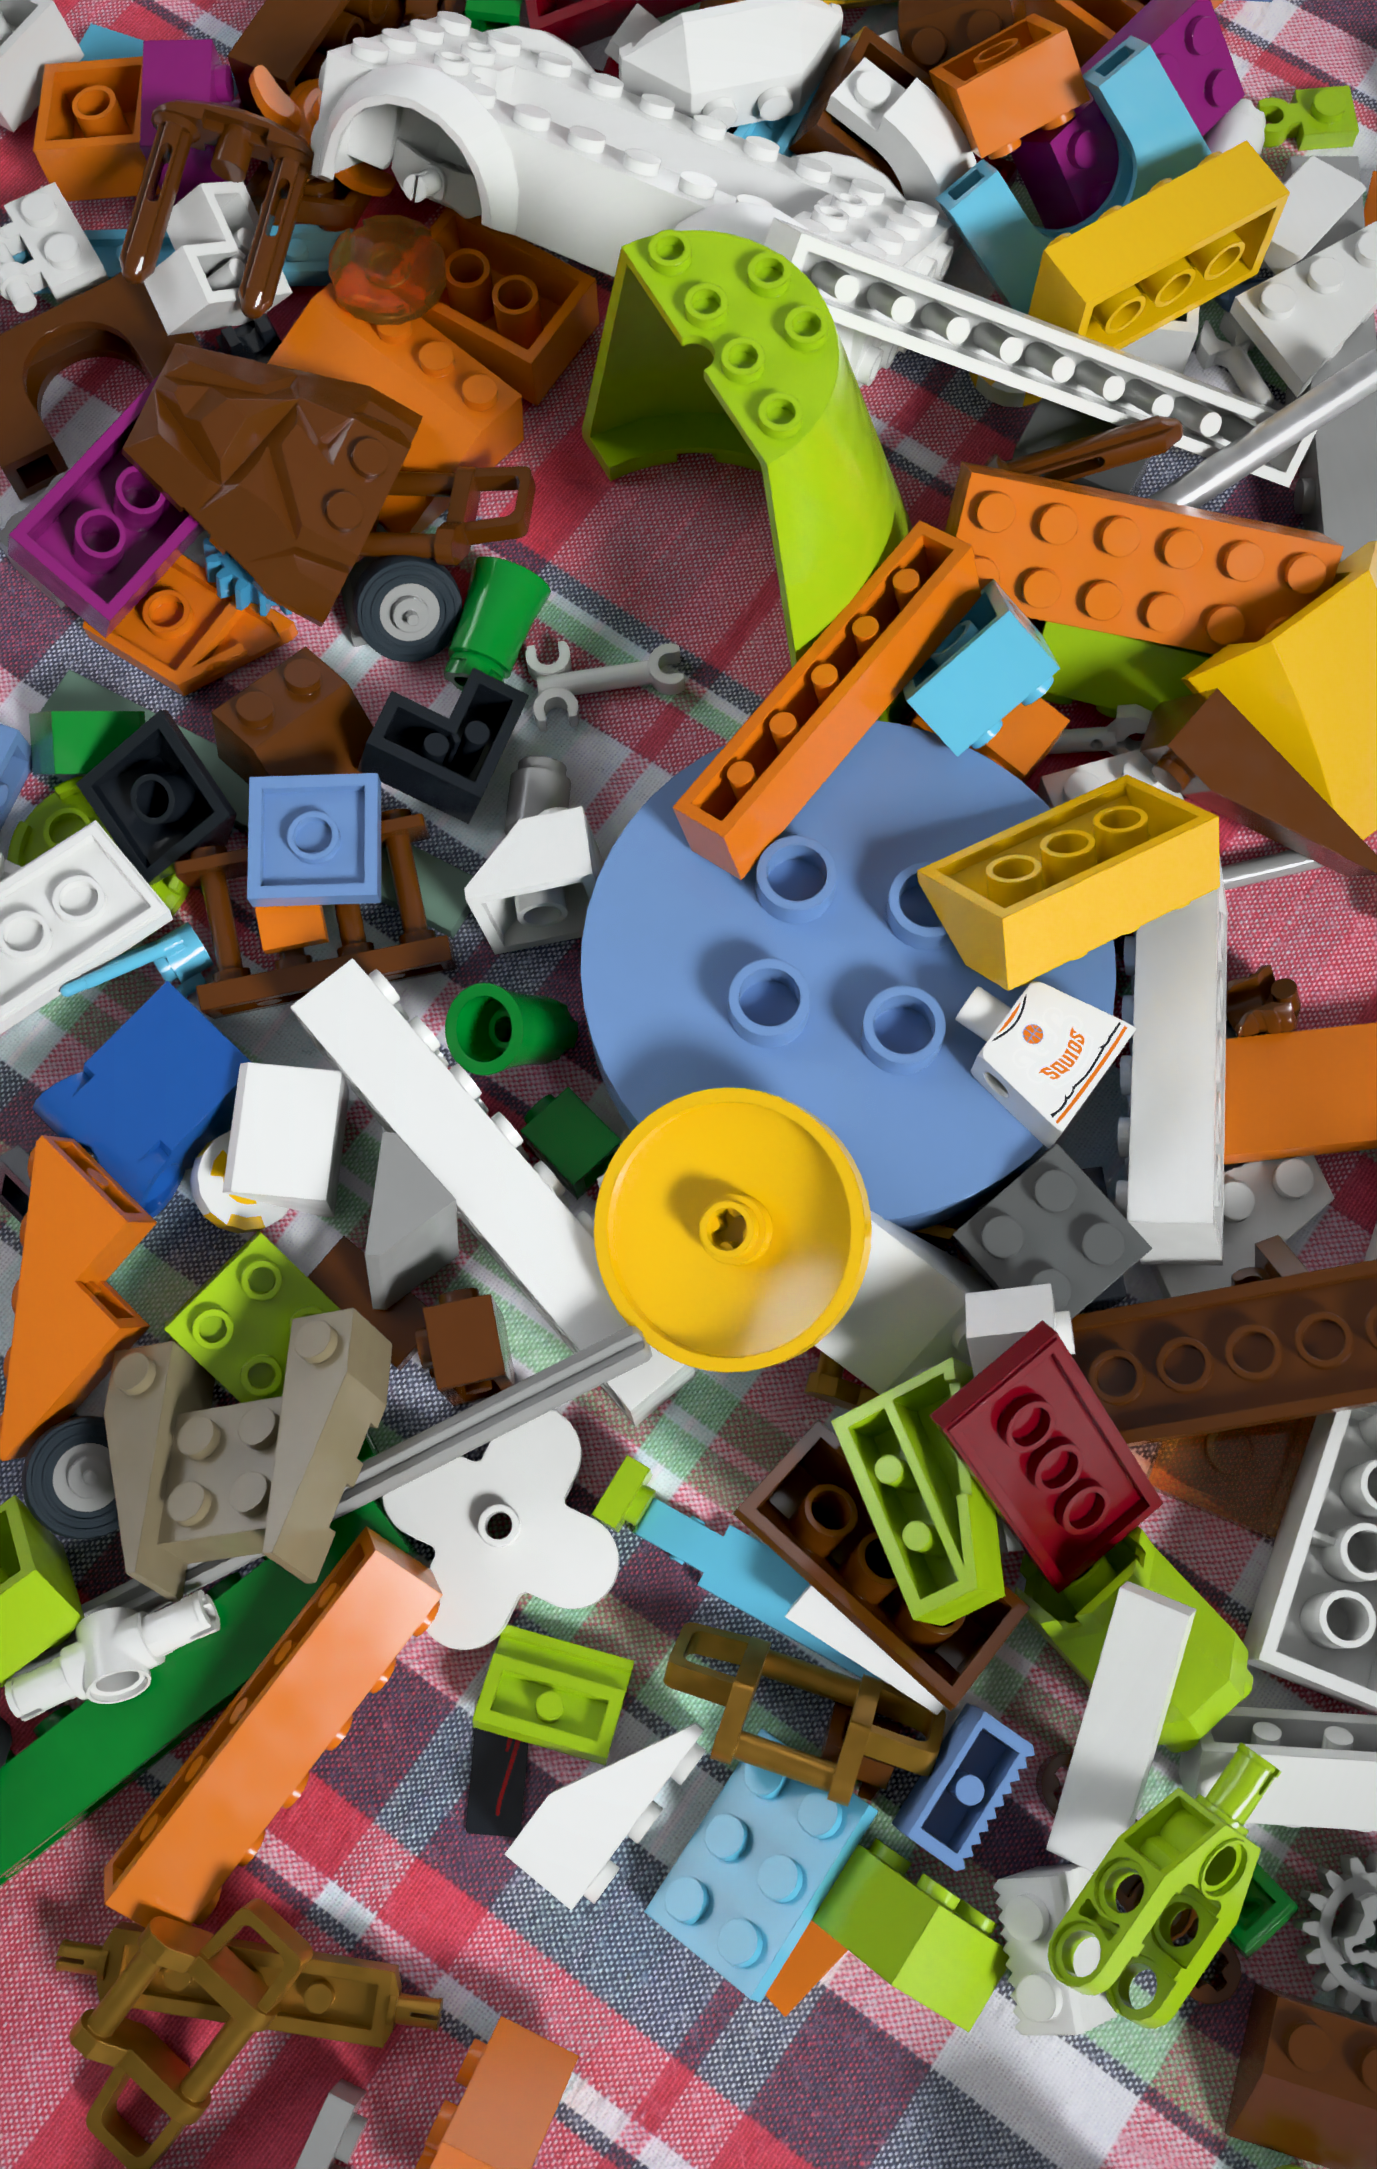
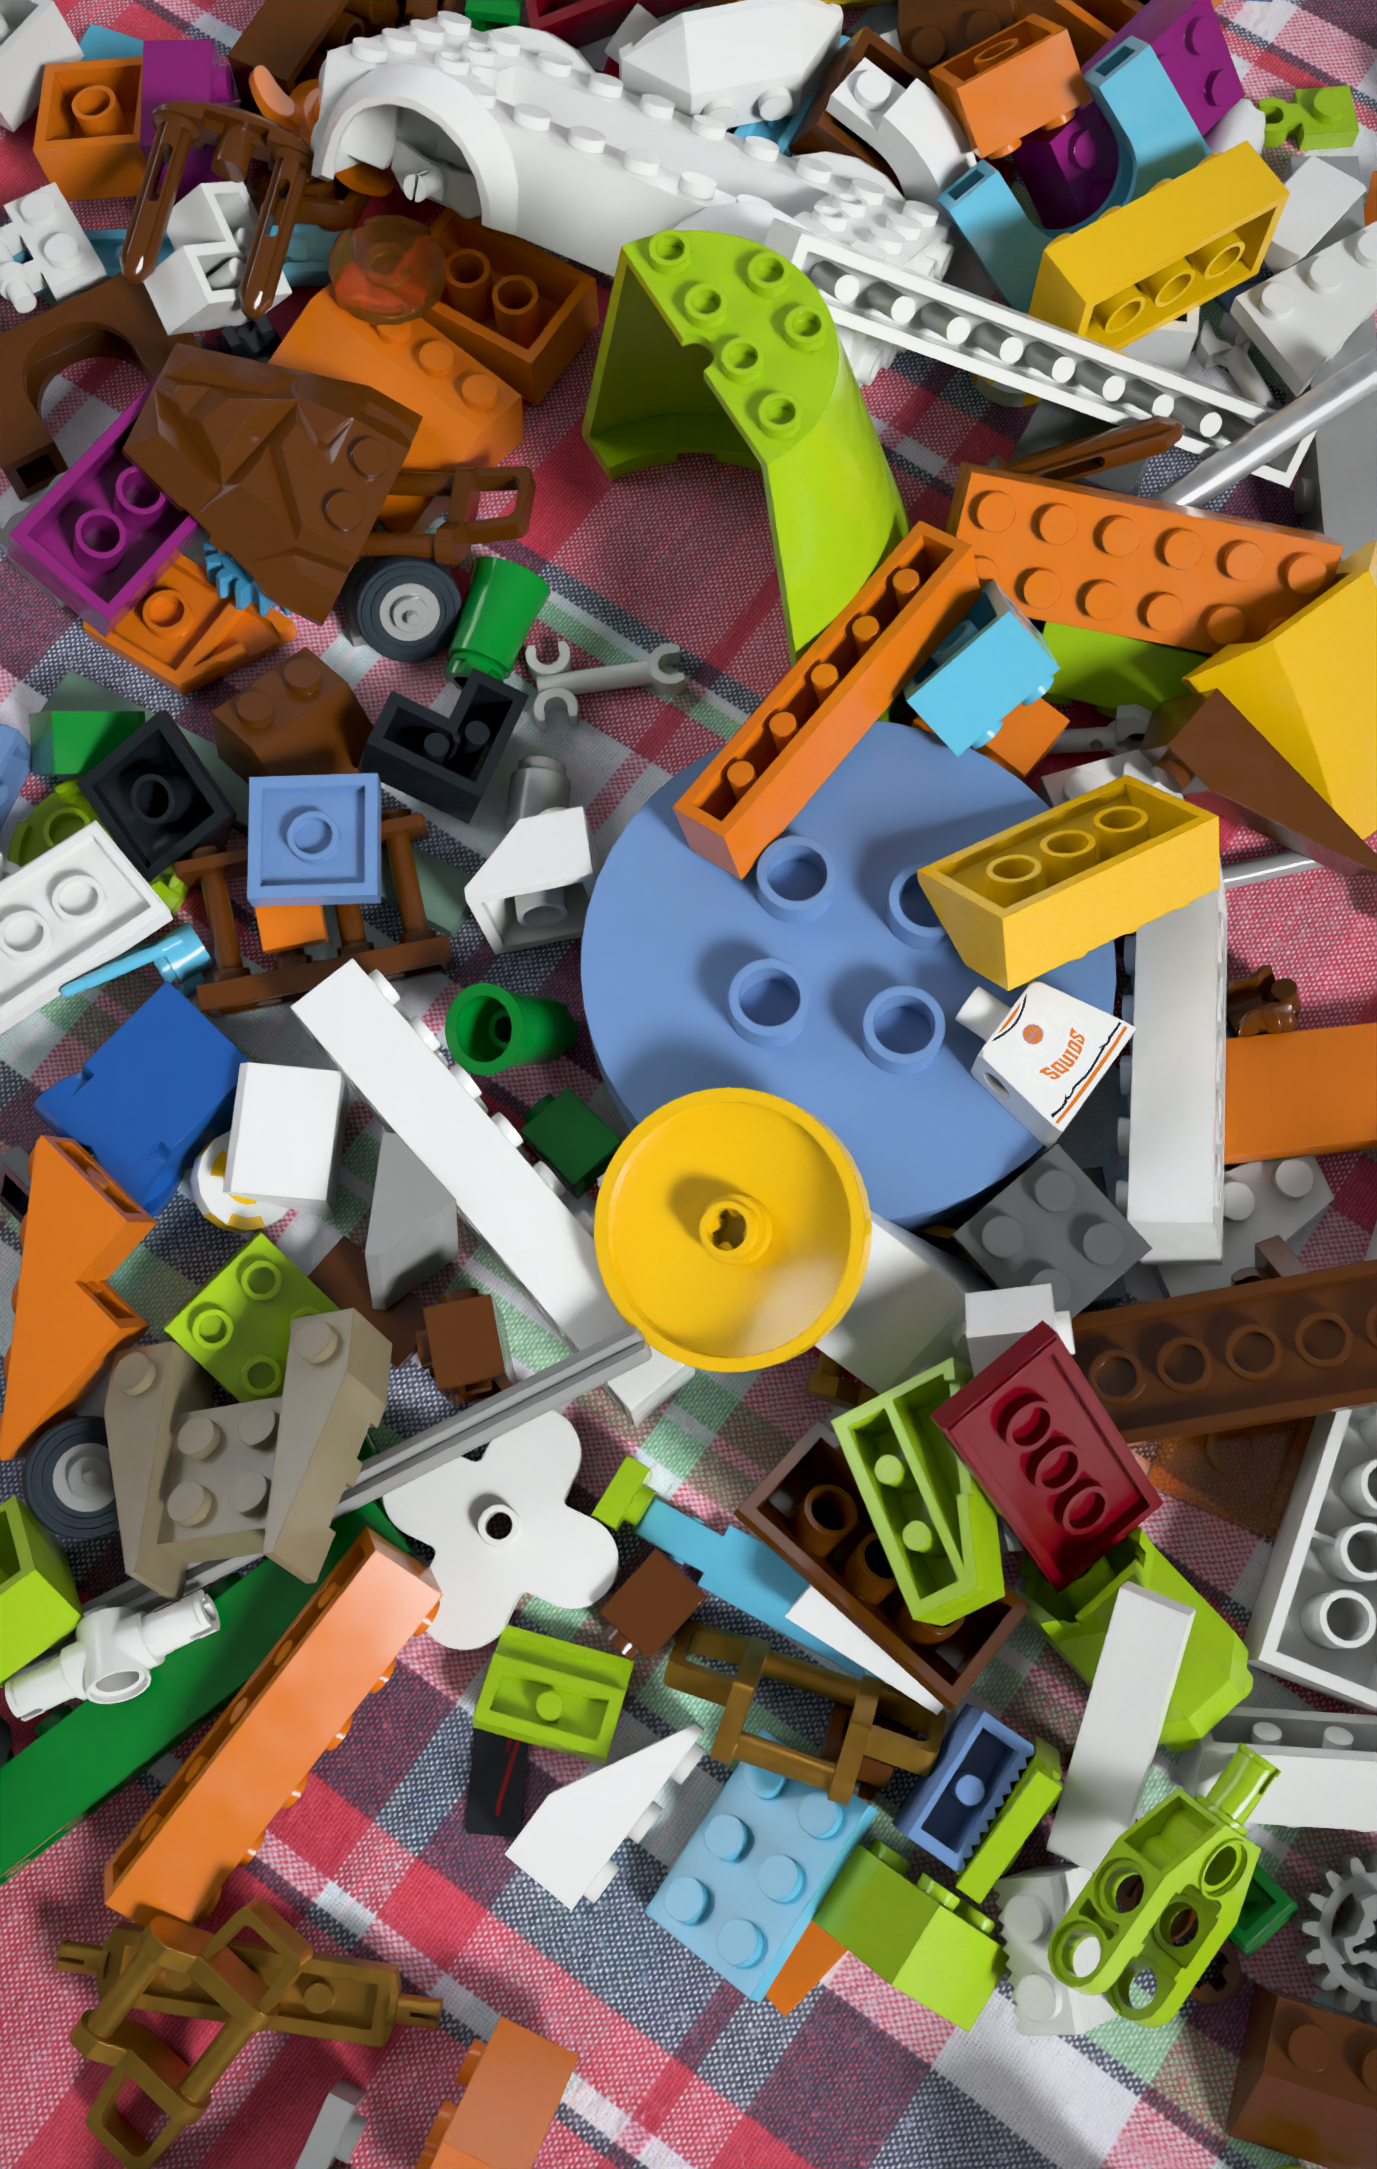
none -> reddish brown brick [599,1549,707,1661]
none -> lime plate [955,1735,1064,1904]

